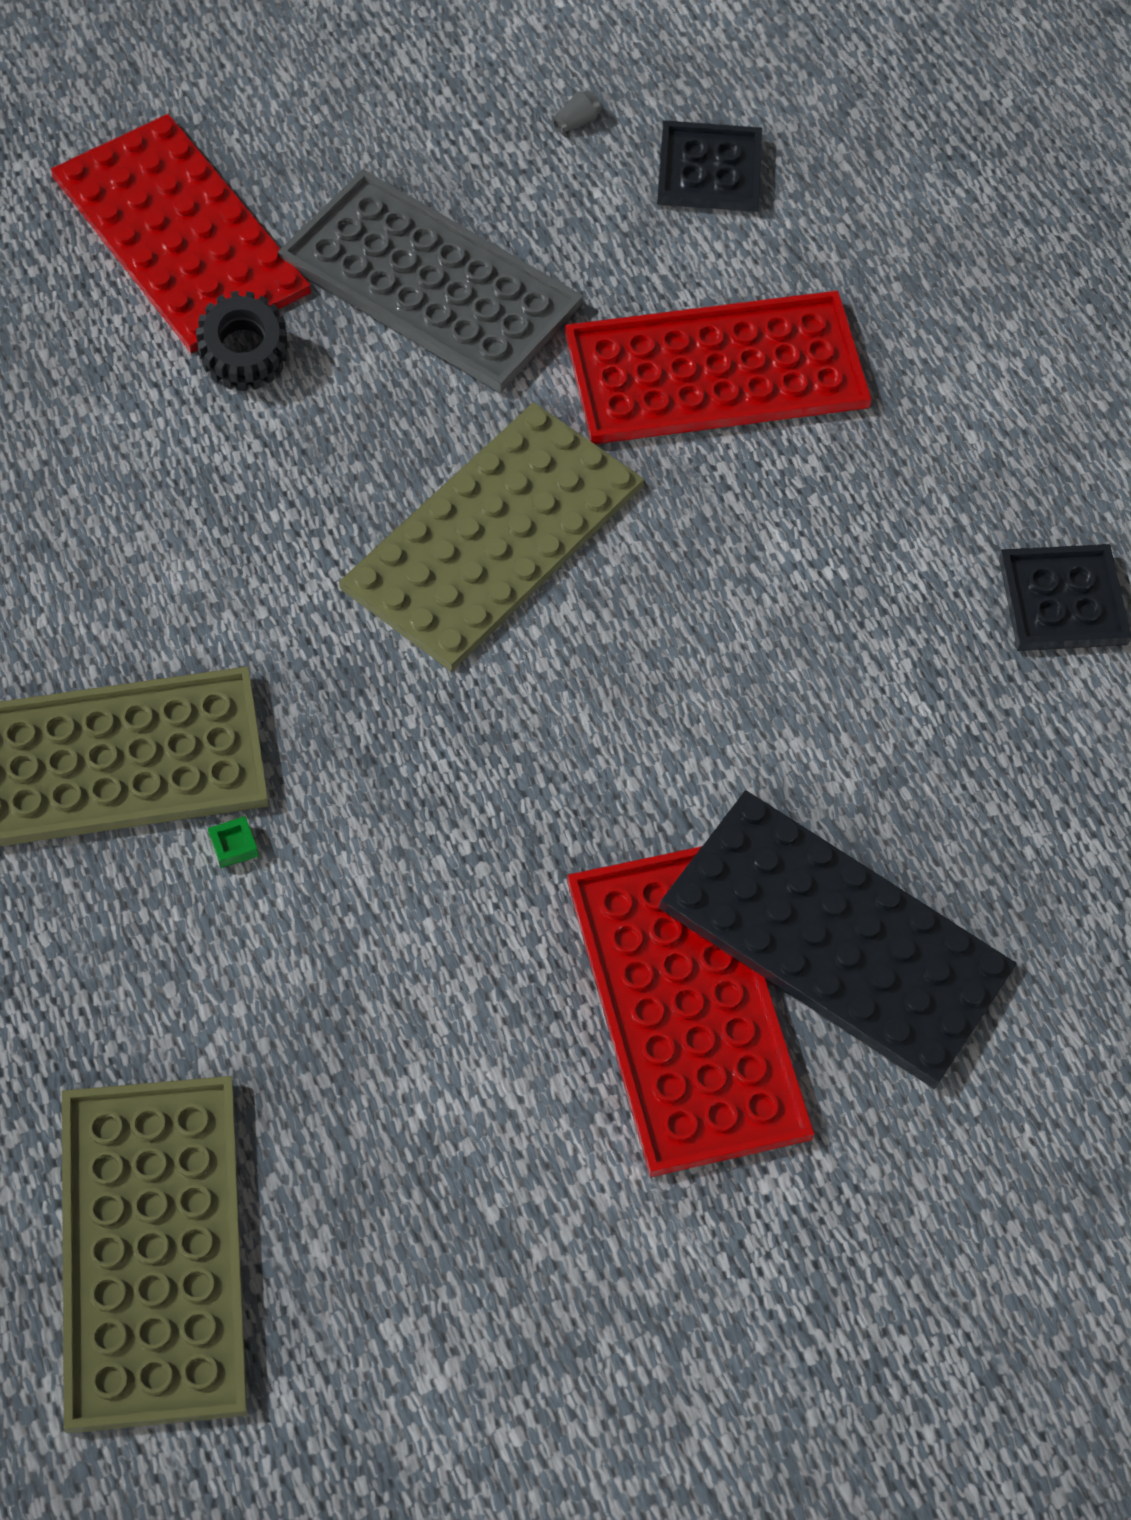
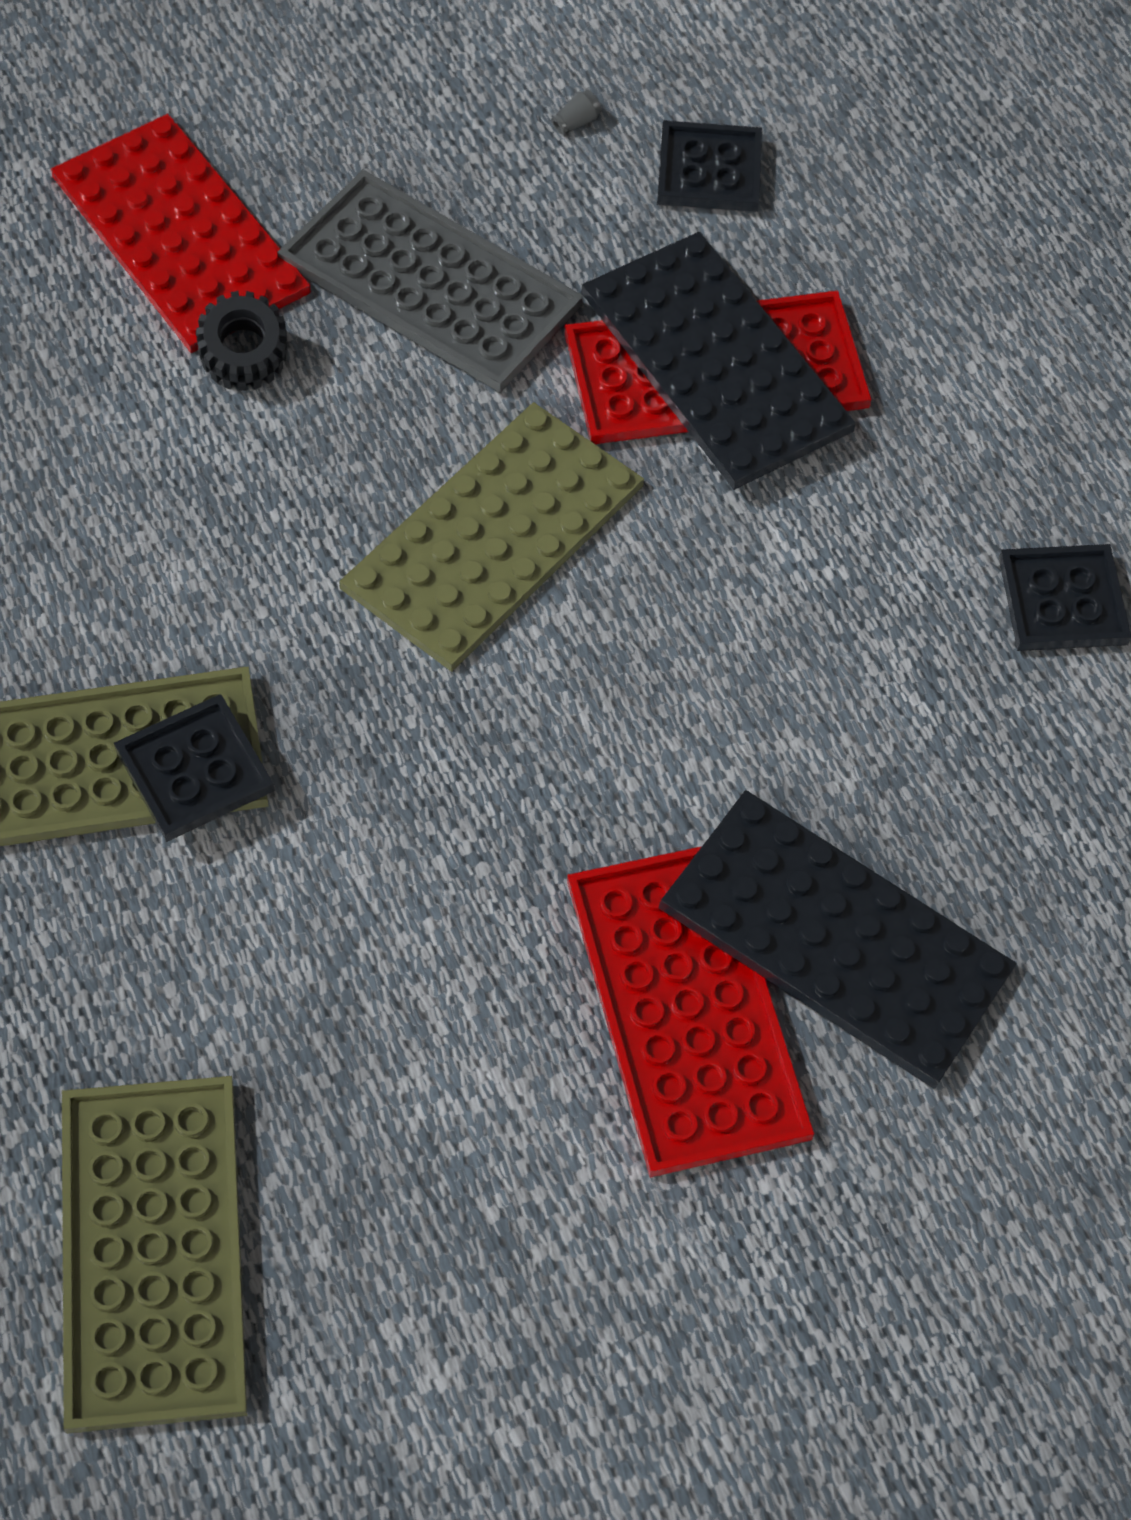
green plate [207,816,259,869] -> none
none -> black plate [114,694,275,842]
none -> black plate [581,231,856,490]

